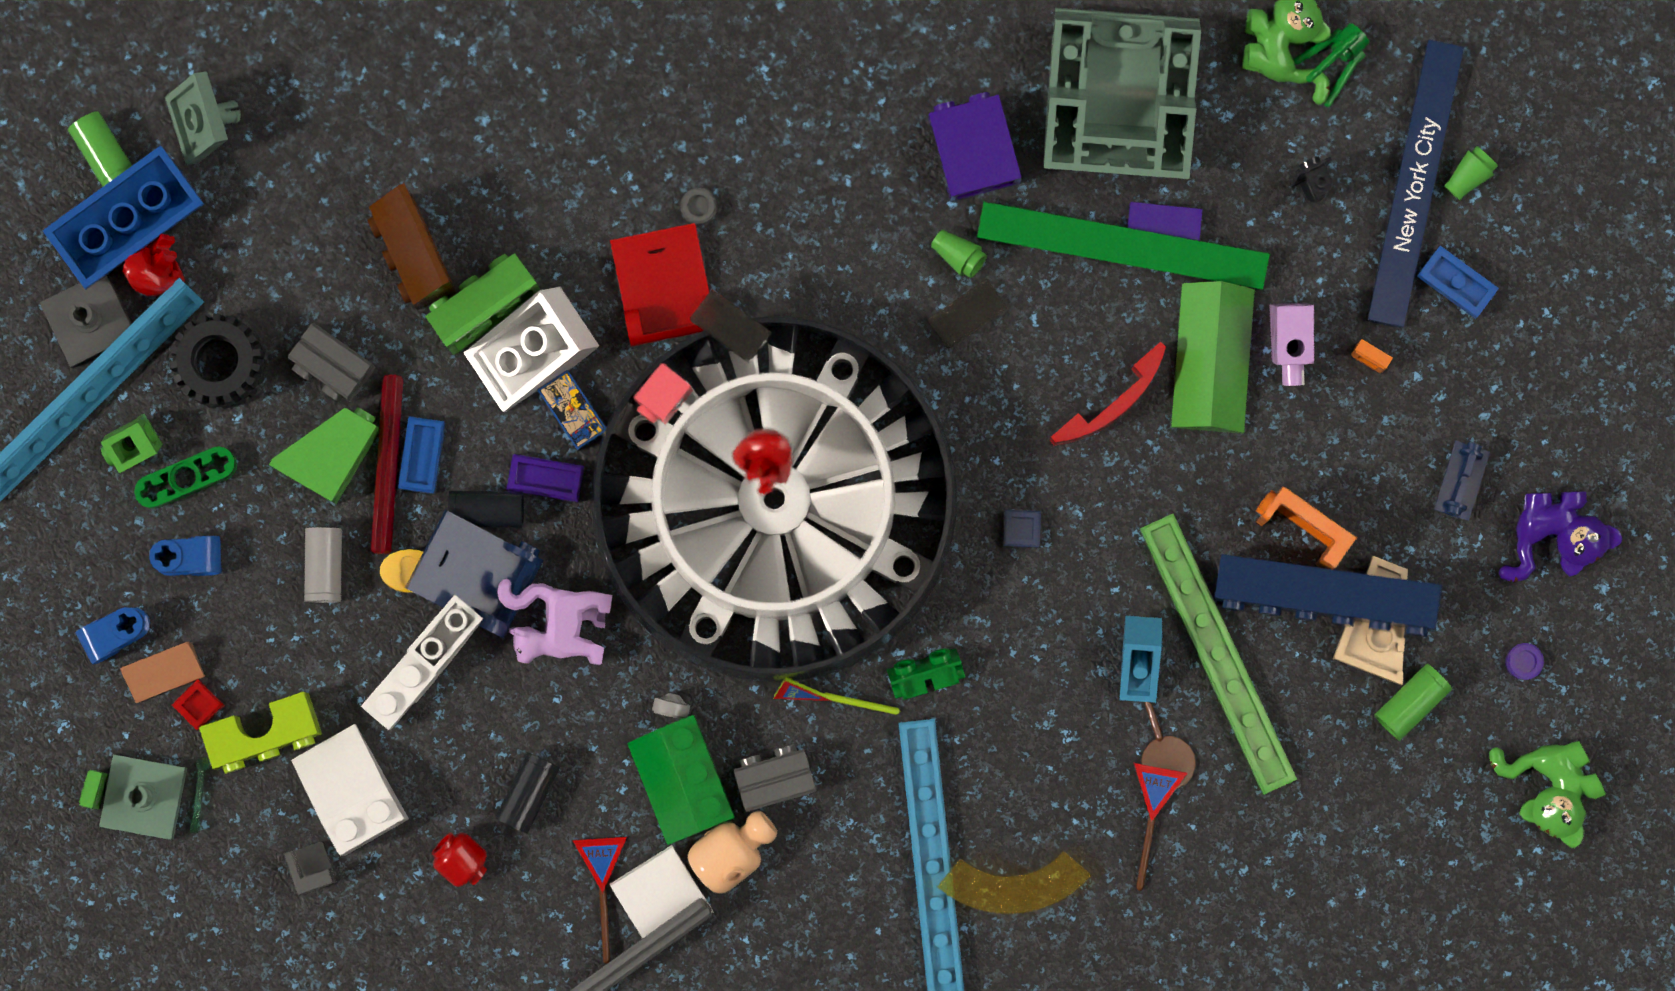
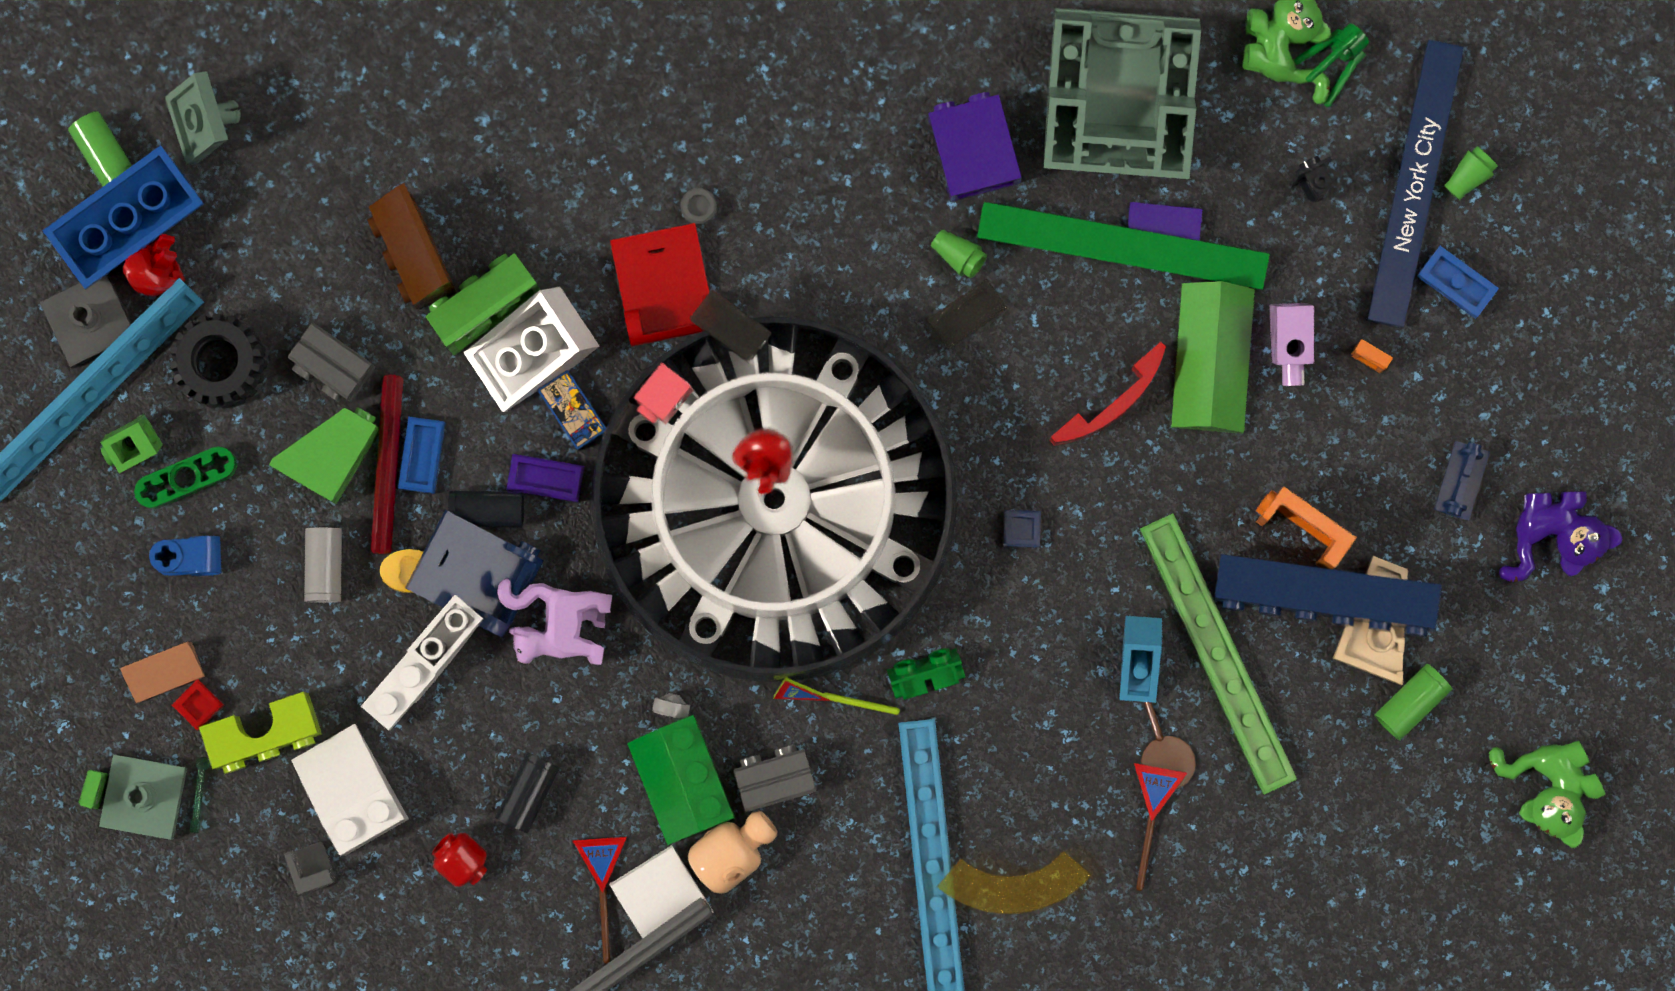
blue piece [75,607,150,665] -> none
dark purple tile [1505,643,1544,680] -> none

